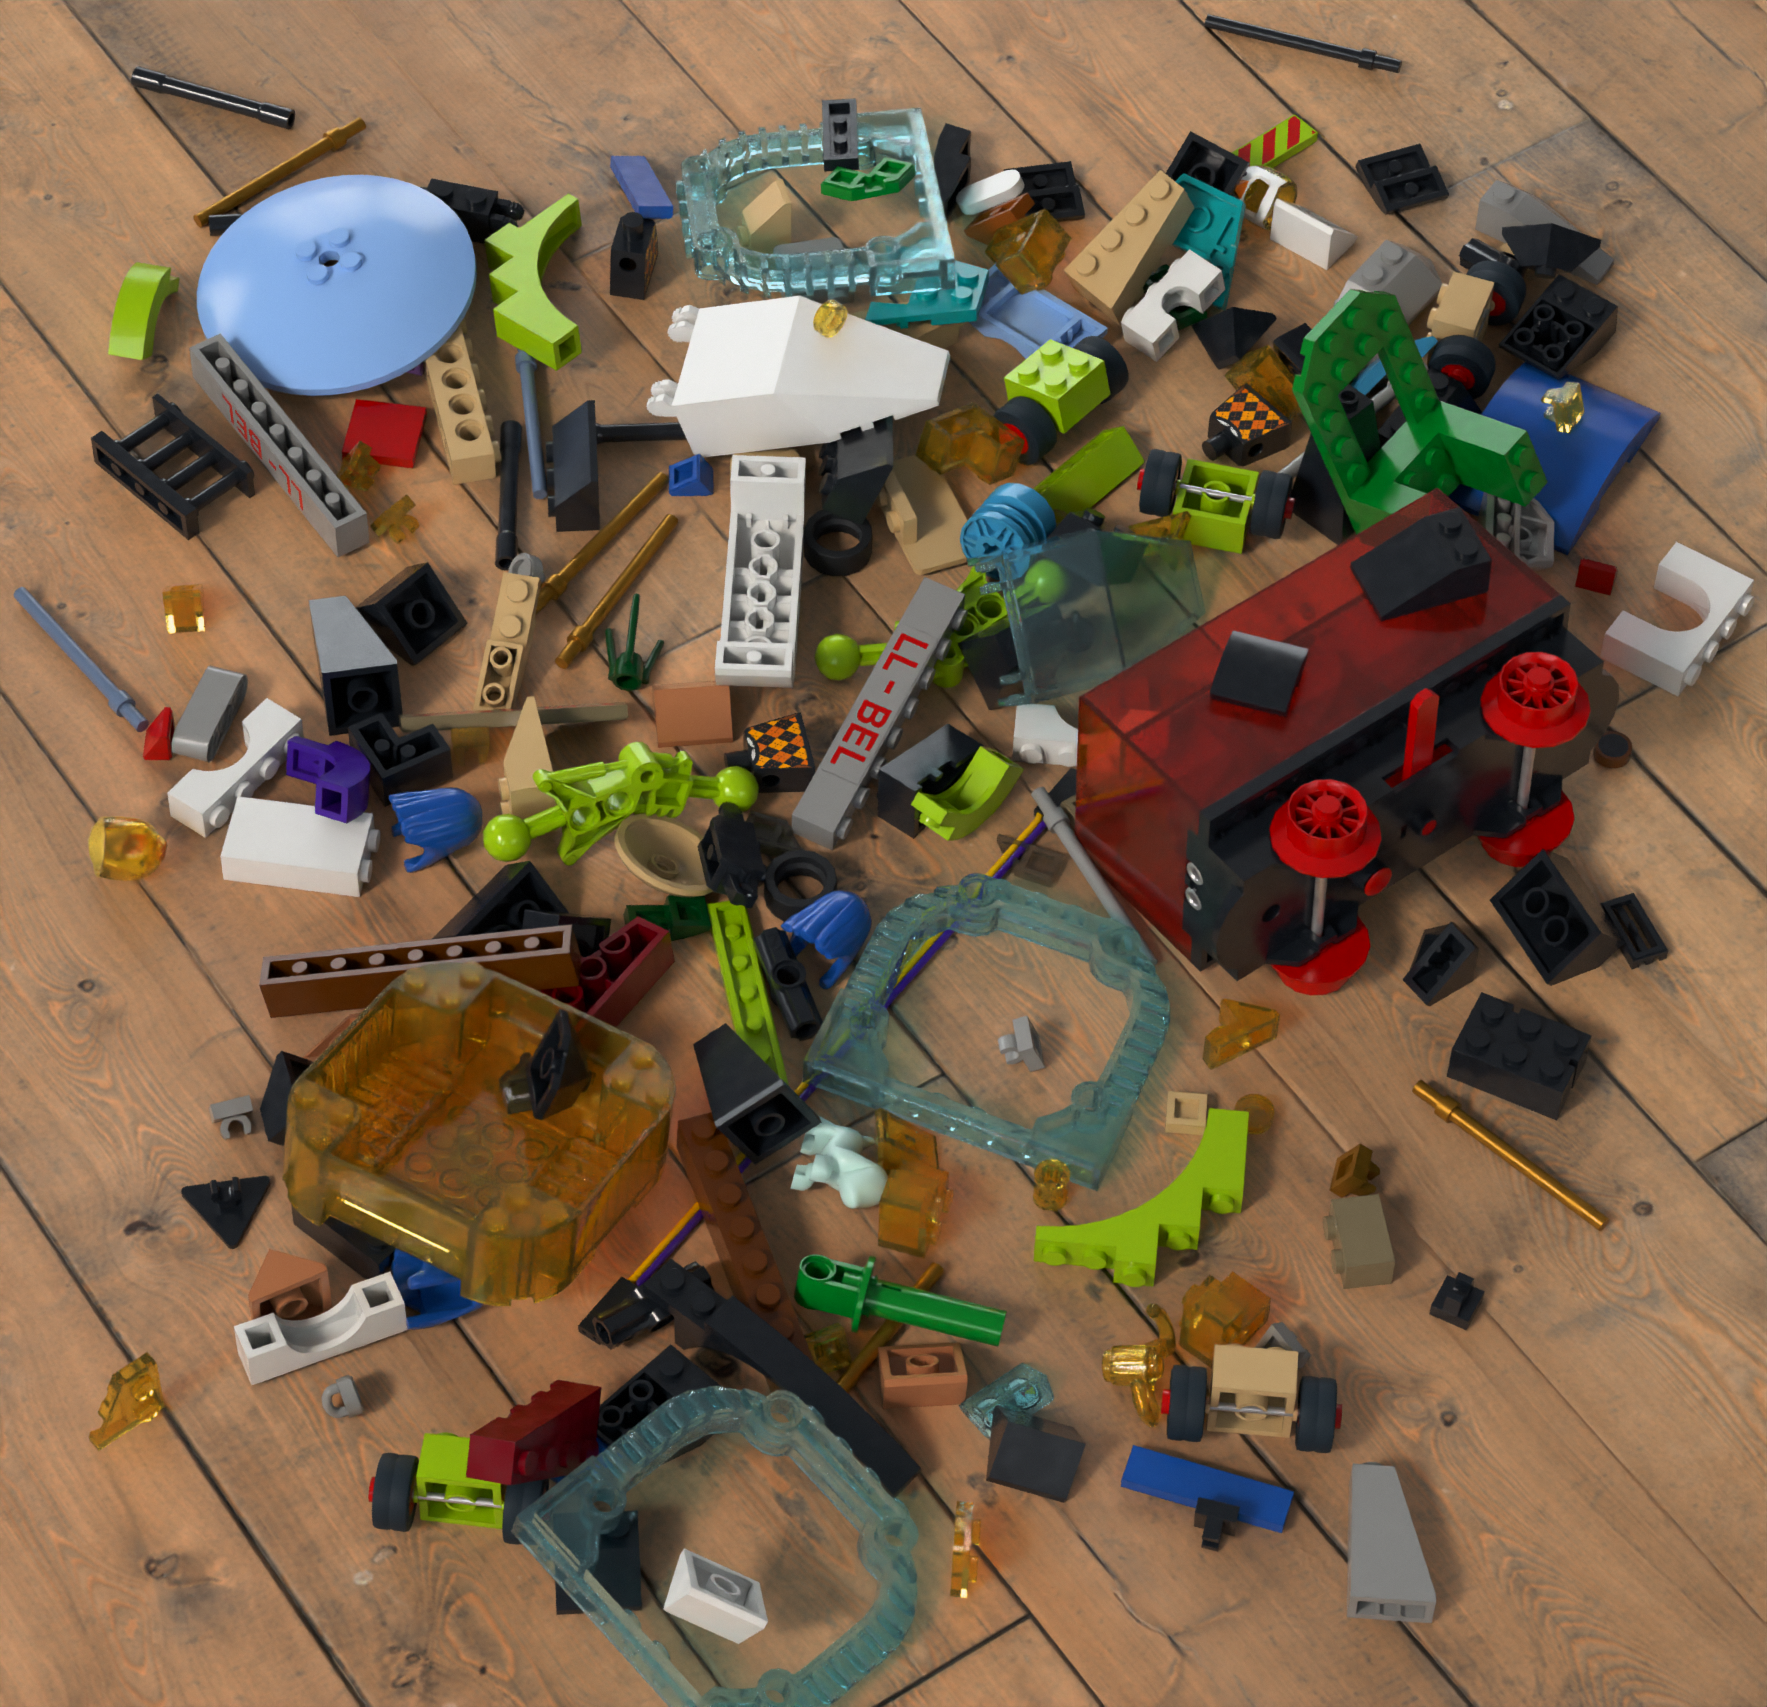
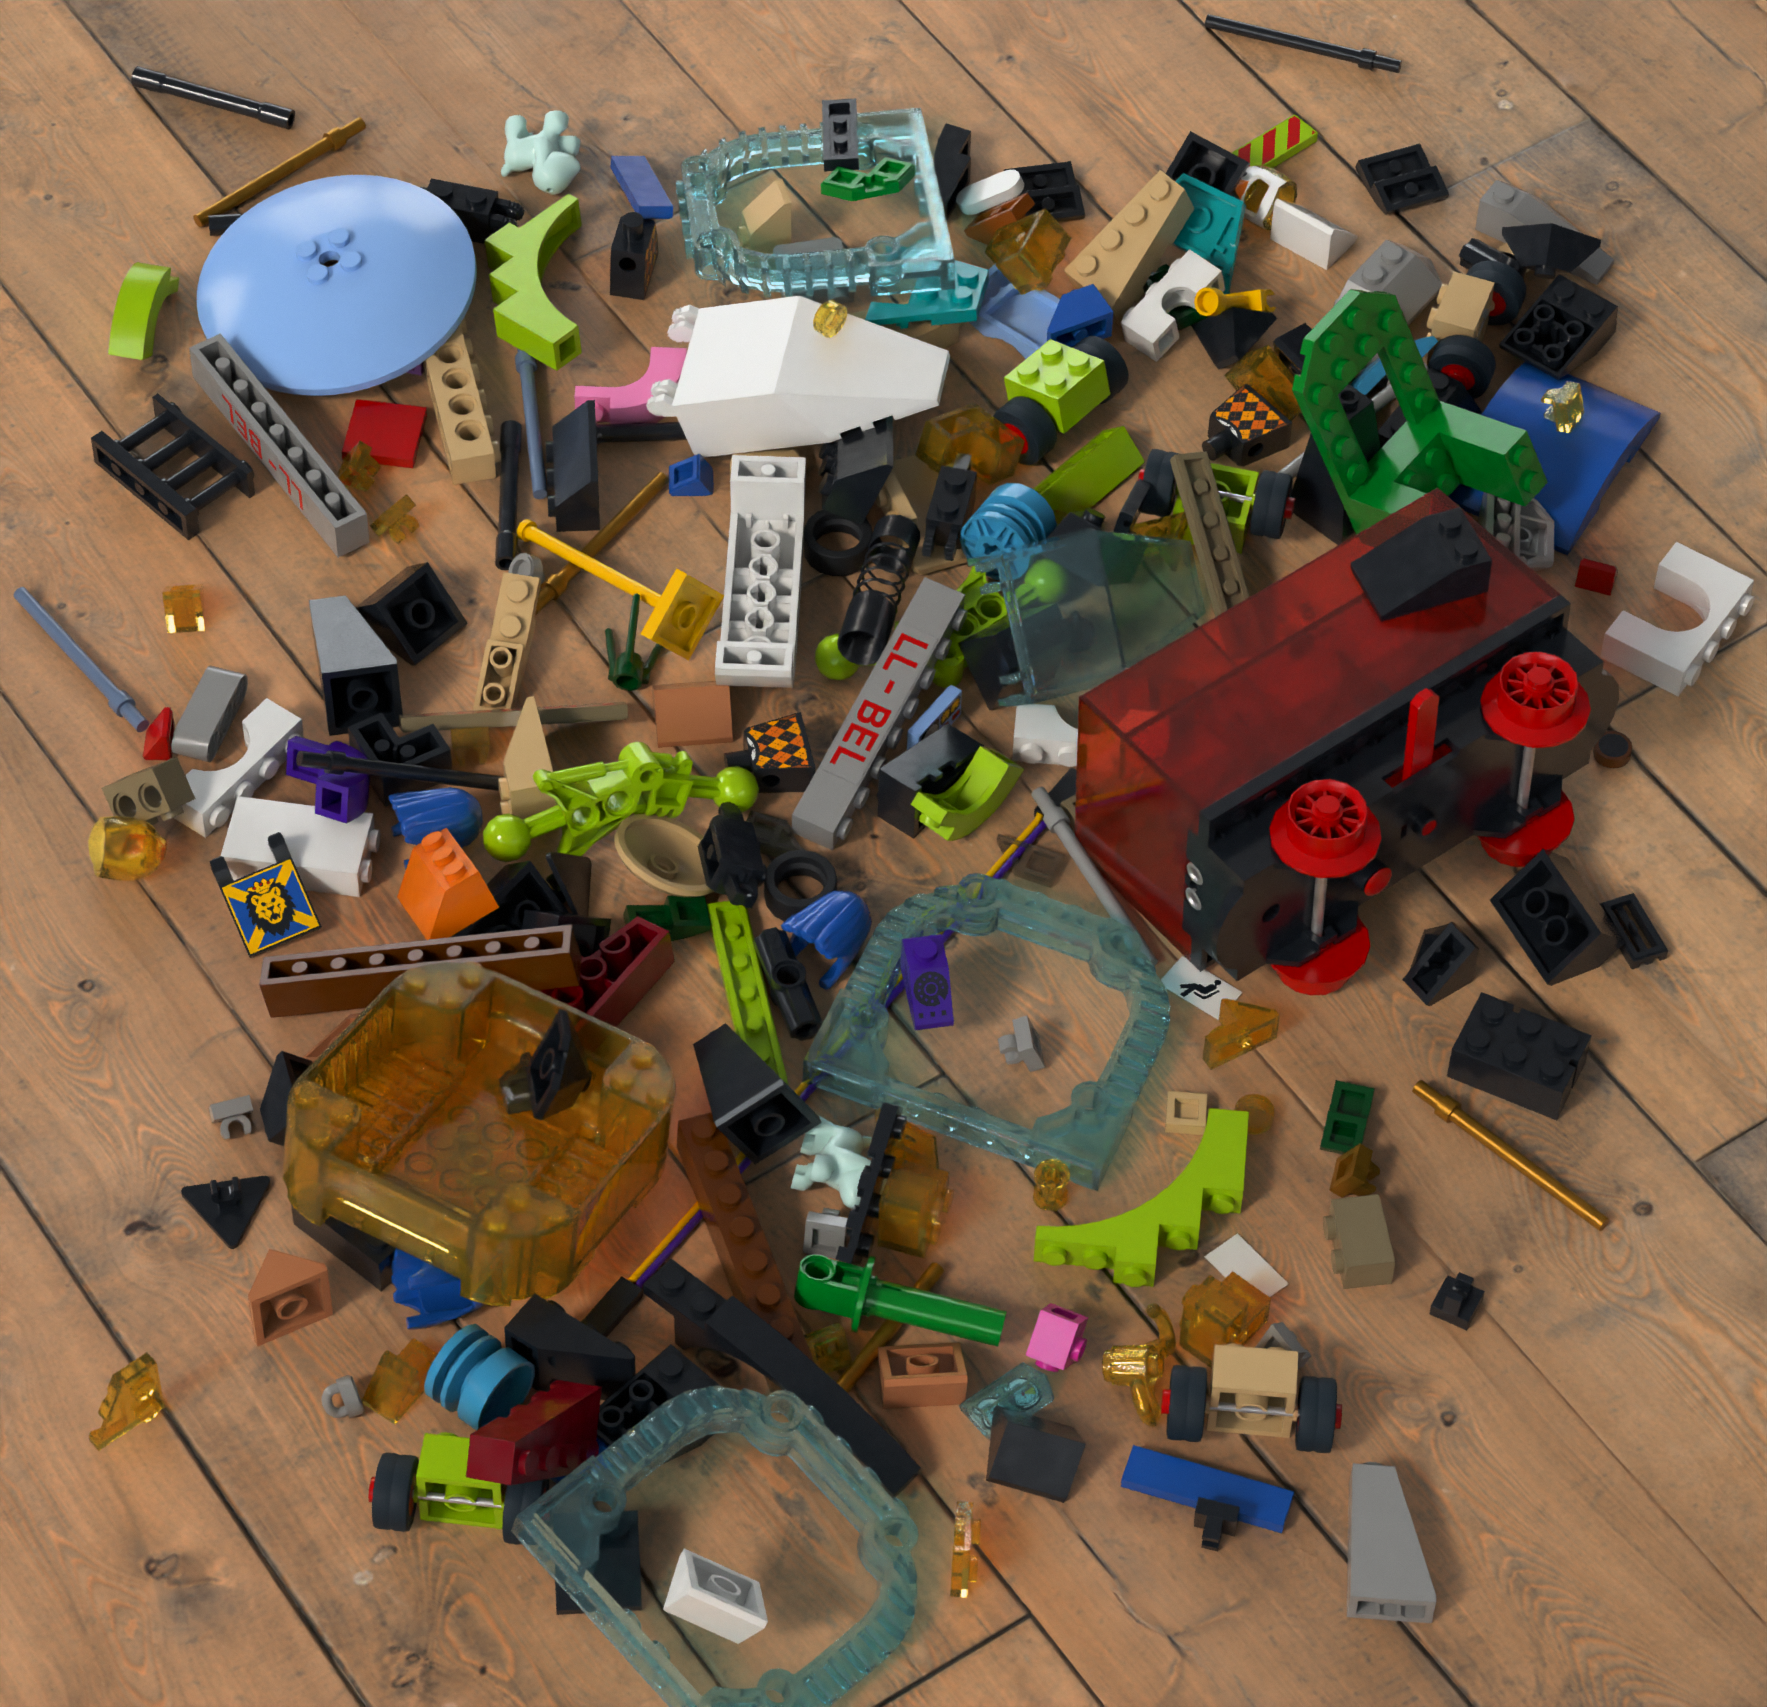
white arch [234,1272,407,1385] -> none
pearl gold bar [555,514,679,669] -> none
black piece [592,1261,714,1350] -> none
black slope [1209,630,1309,718] -> none
none -> dark tan brick [101,757,196,830]
none -> flag [210,832,322,958]
none -> black bar [296,750,504,791]
none -> clear yellow slope [362,1338,438,1424]
none -> orange slope [397,828,499,940]
none -> dark azure wheel [424,1324,535,1431]
none -> light aqua animal [501,110,581,195]
none -> black slope [504,1293,636,1400]
none -> yellow tile [516,519,724,661]
none -> black piece [546,852,592,916]
none -> bright pink arch [574,347,687,424]
none -> light grey tile [803,1208,848,1259]
none -> black wing [835,1102,907,1265]
none -> black piece [837,514,920,666]
none -> dark purple slope [900,934,954,1030]
none -> light blue tile [907,685,962,750]
none -> black hinge [922,453,977,561]
none -> brick [1026,1303,1088,1372]
none -> blue slope [1047,284,1114,347]
none -> black tile [1111,479,1151,546]
none -> white sticker [1158,956,1243,1020]
none -> dark tan tile [1170,451,1266,662]
none -> yellow bar [1194,287,1276,316]
none -> white sticker [1204,1233,1289,1308]
none -> dark green slope [1320,1080,1375,1154]

